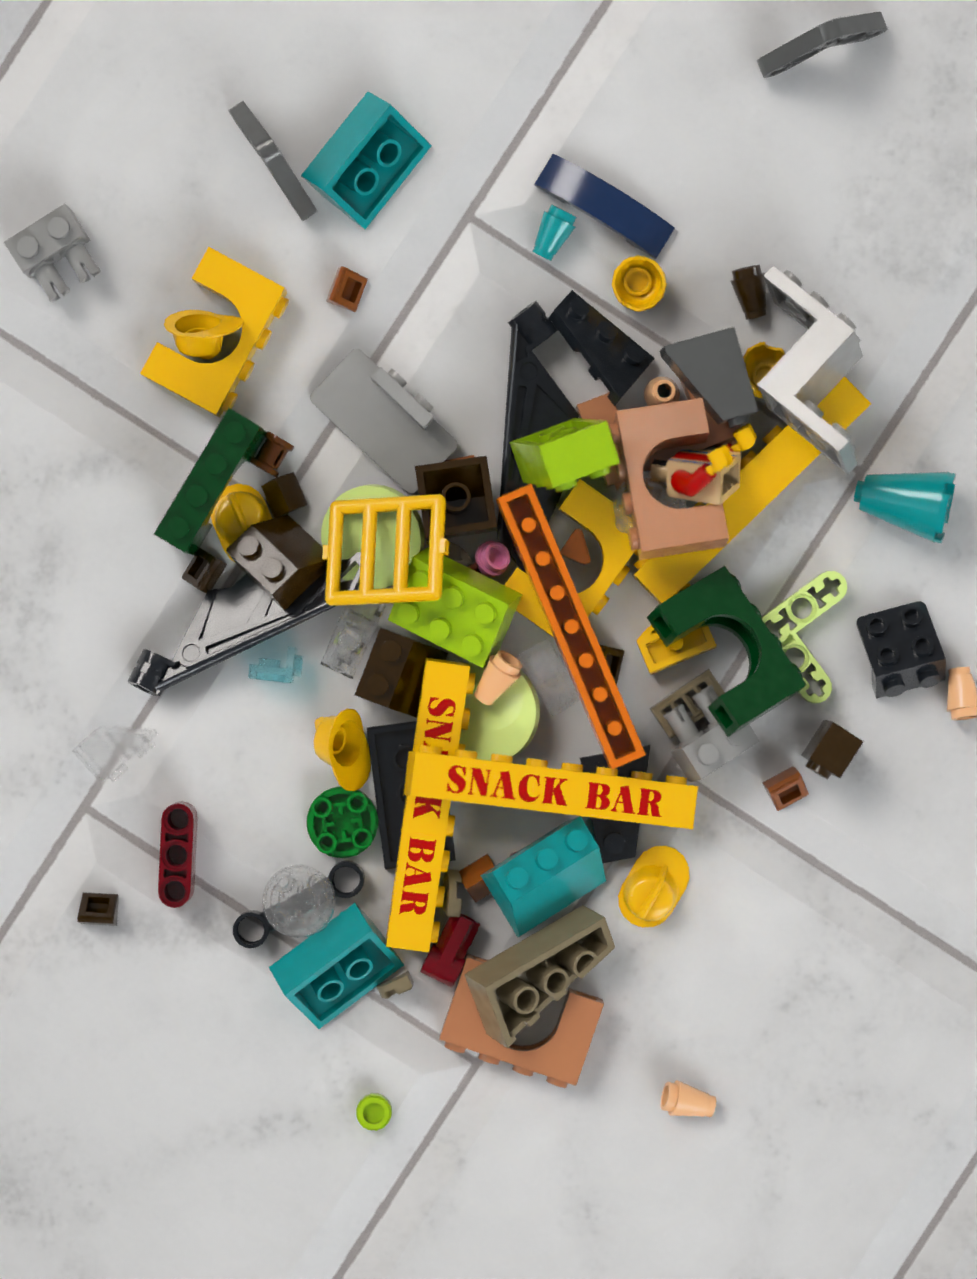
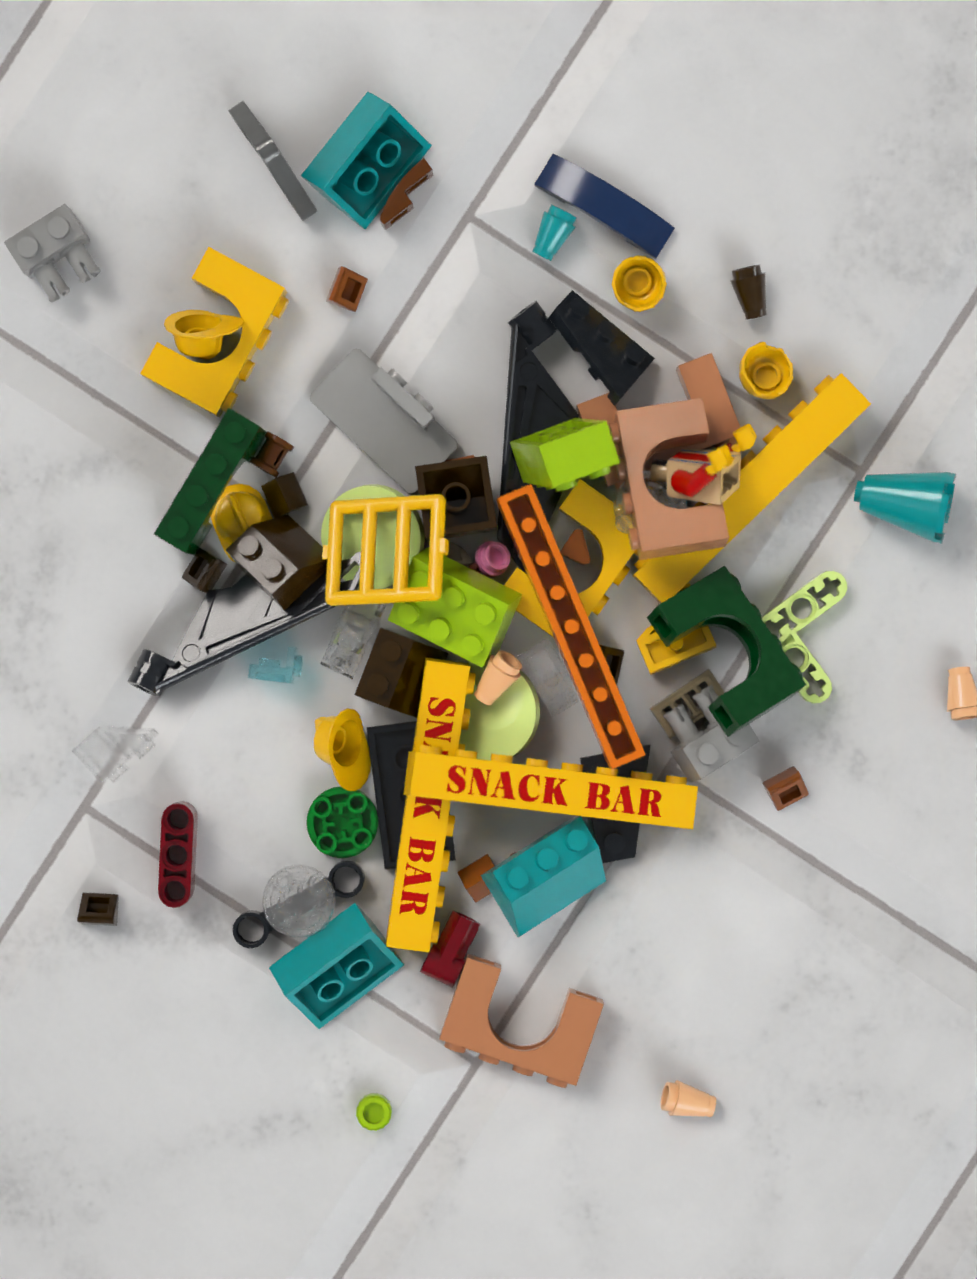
dark tan tile [376,971,414,999] -> none
dark tan tile [442,869,463,917] -> none
dark tan wedge [464,905,615,1048] -> none
yellow piece [618,846,690,928] -> none
light nougat cone [644,377,680,406] -> none
dark grey slope [660,327,758,428] -> none
dark grey beam [757,12,888,78] -> none
bracket [757,266,863,474] -> none
dark brown brick [801,720,864,780] -> none
black bracket [856,601,946,699] -> none
none -> reddish brown slope [380,158,433,230]

